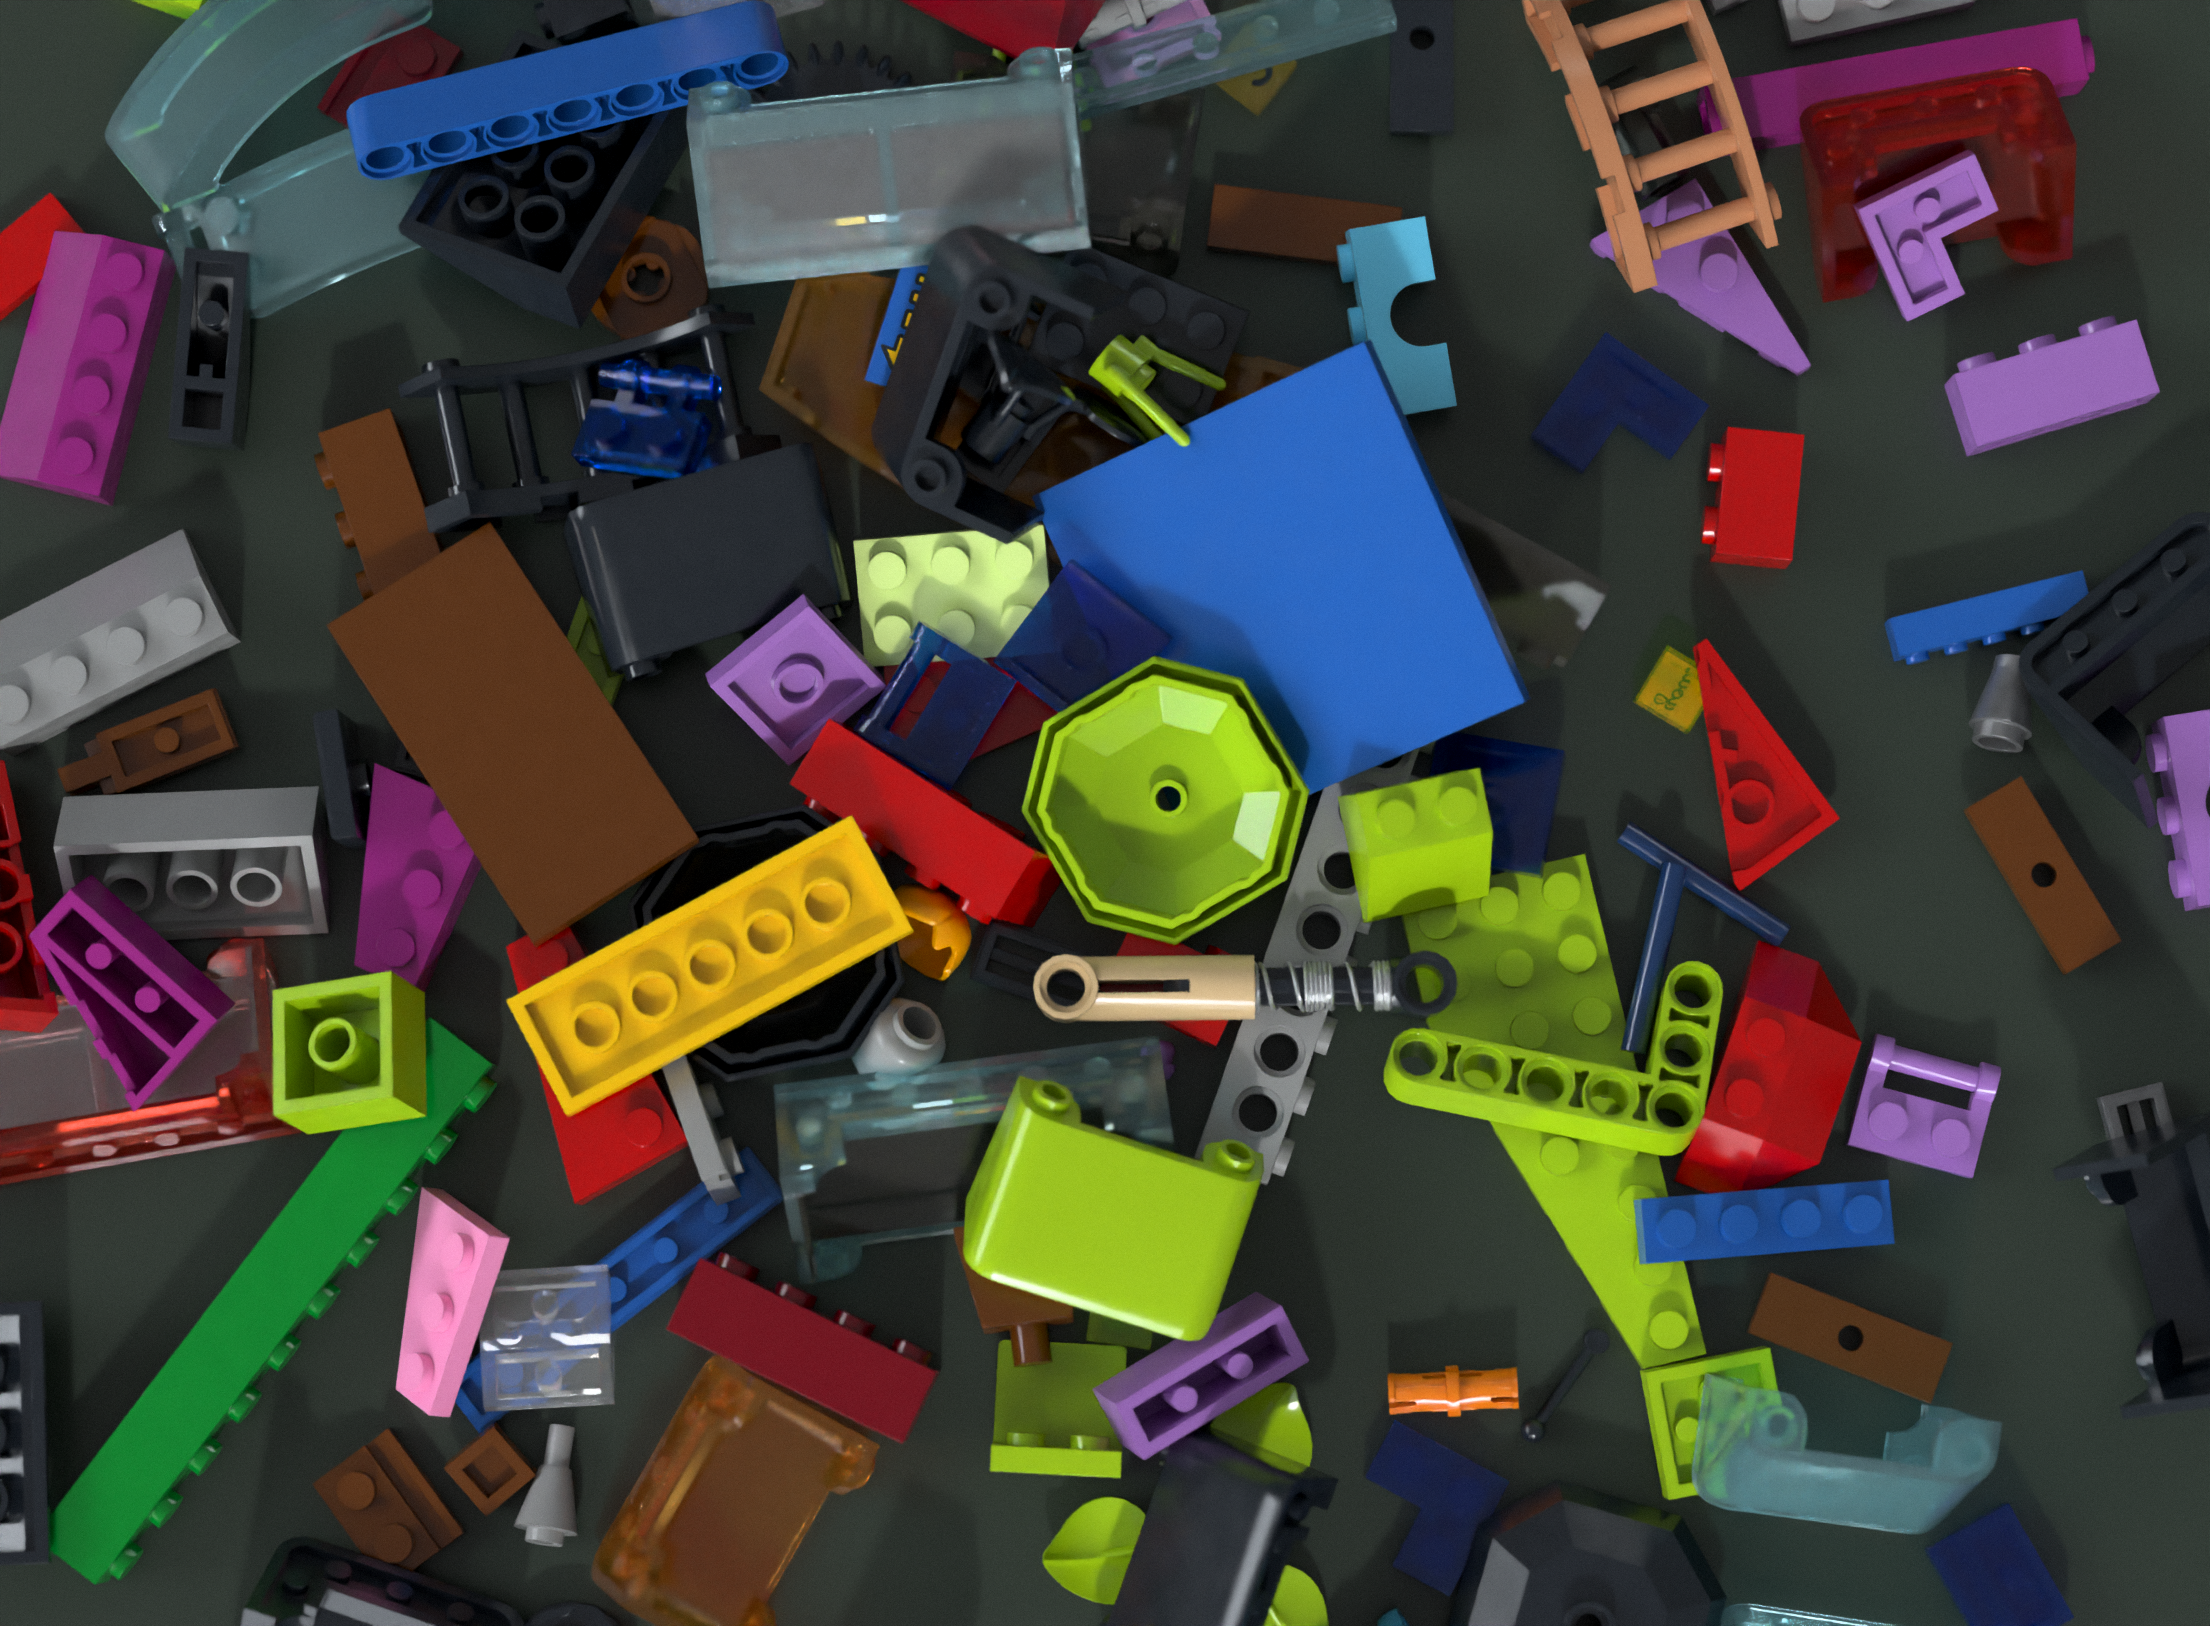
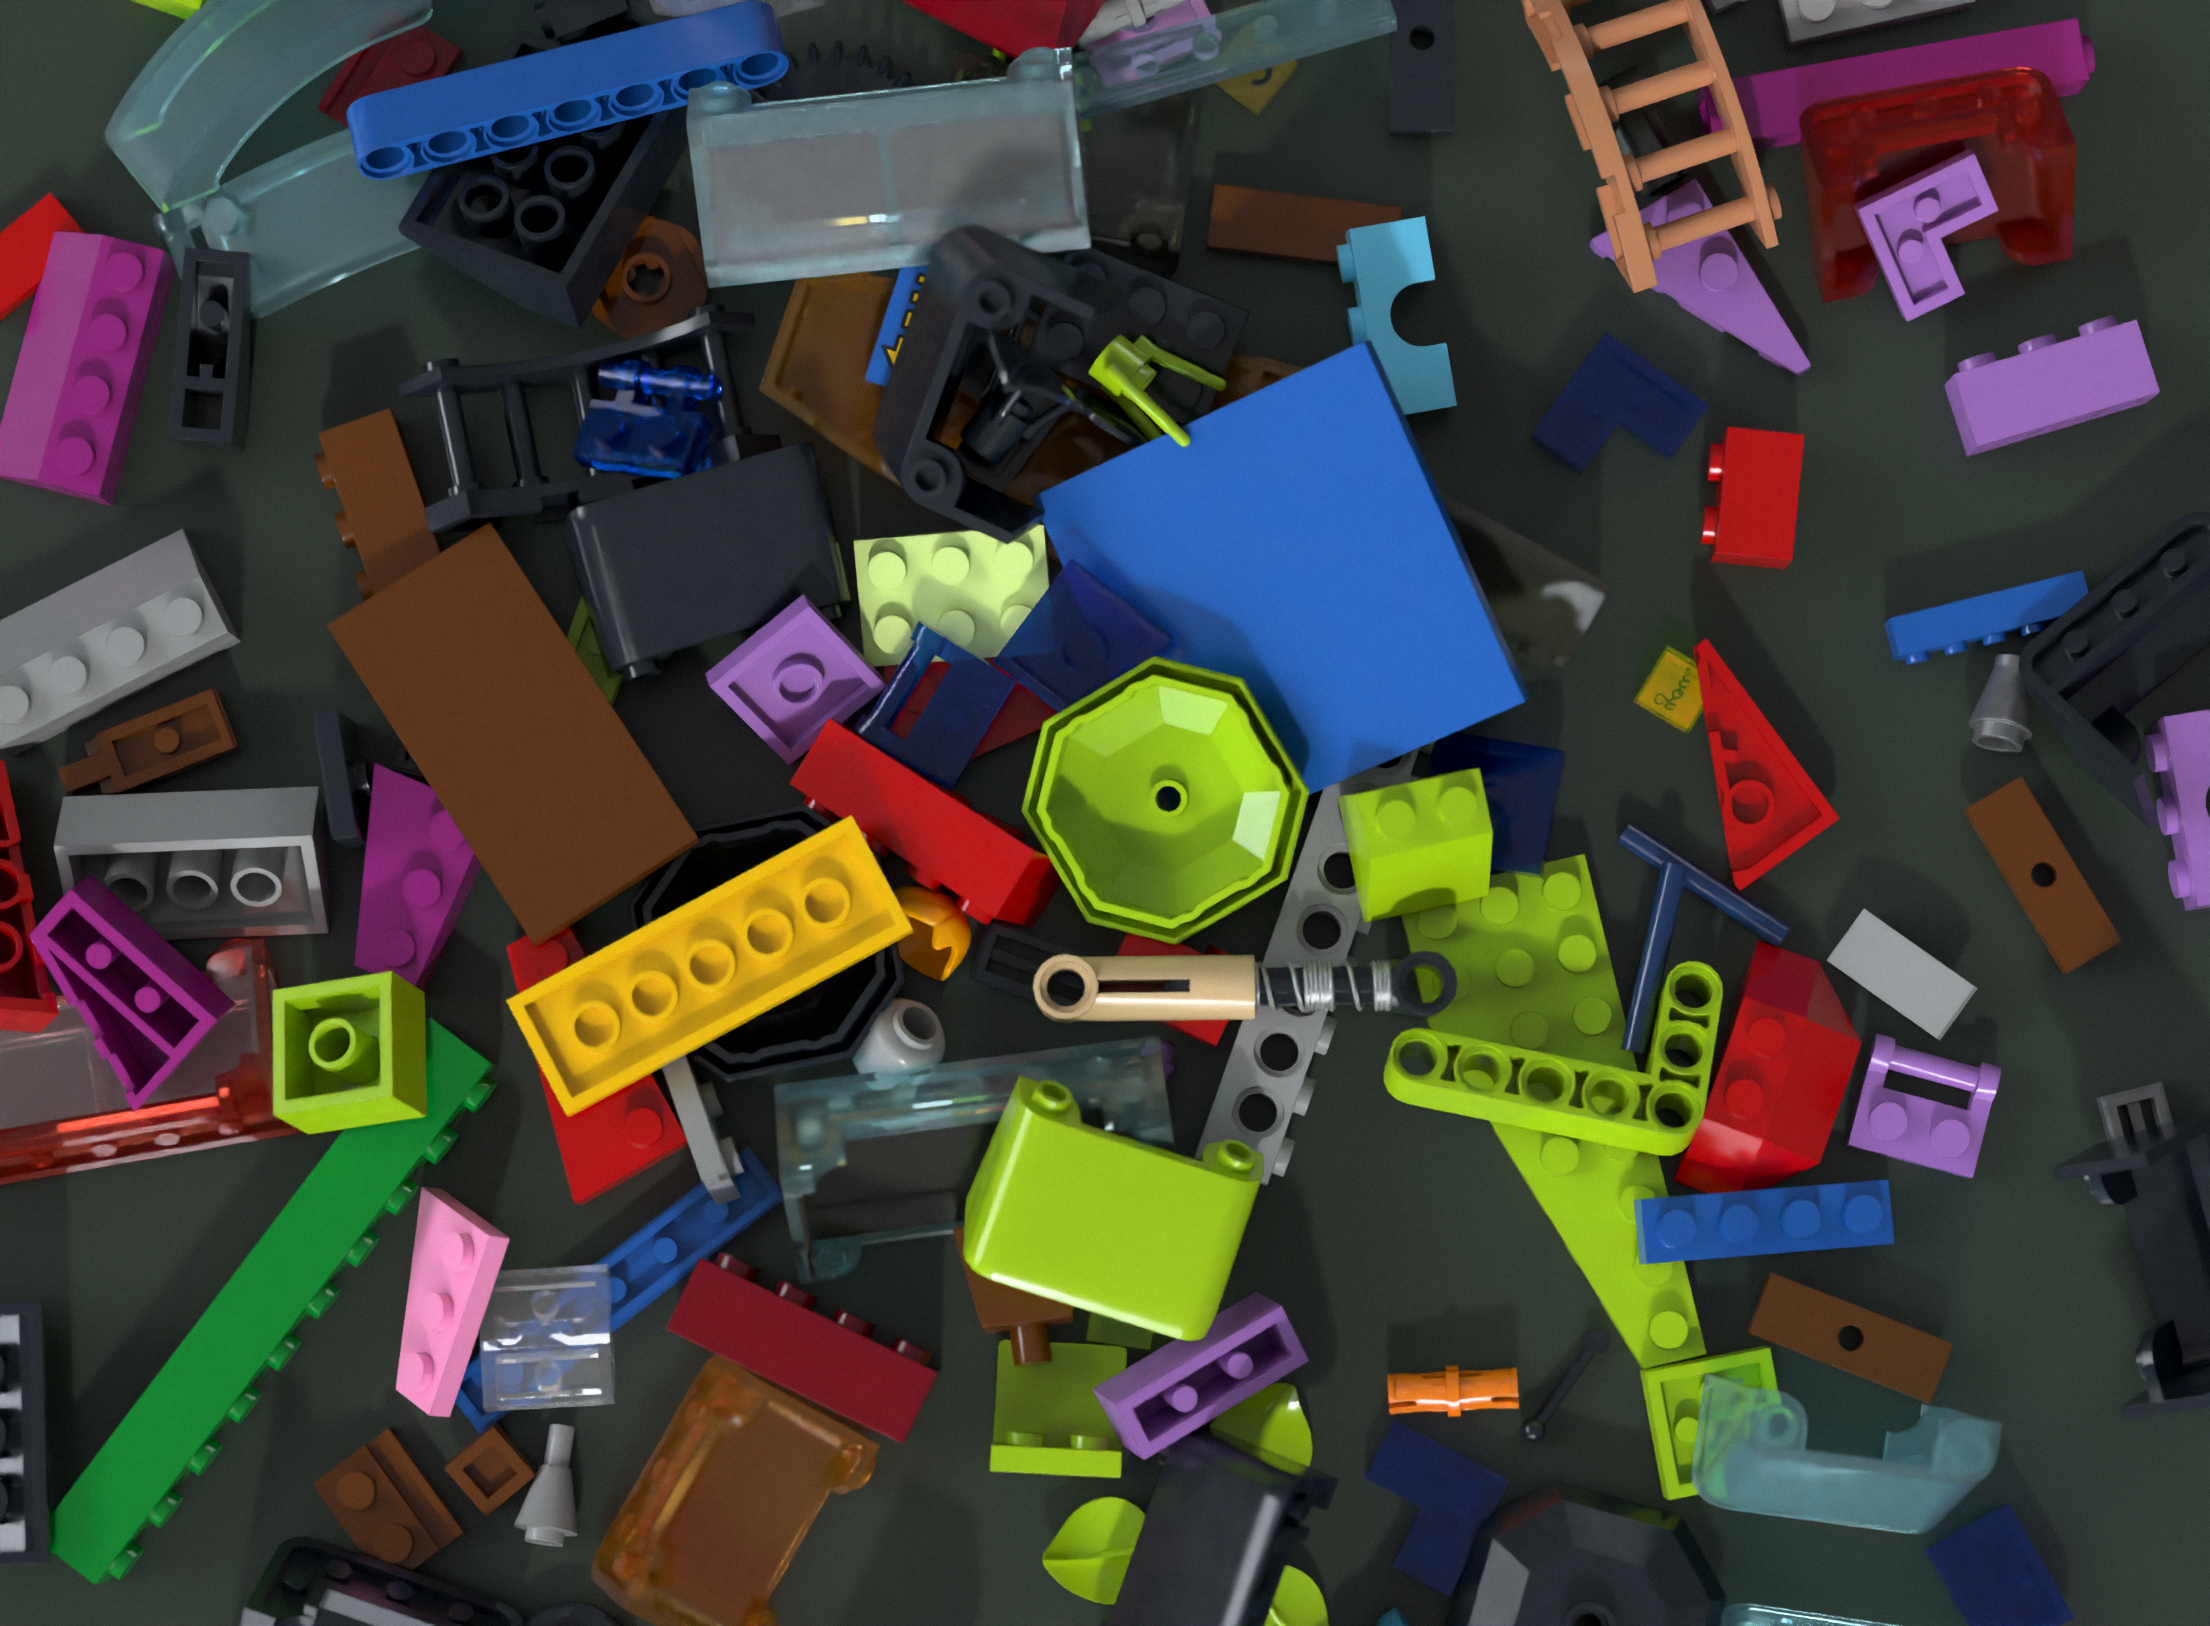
none -> light grey slope [1827,909,1978,1040]

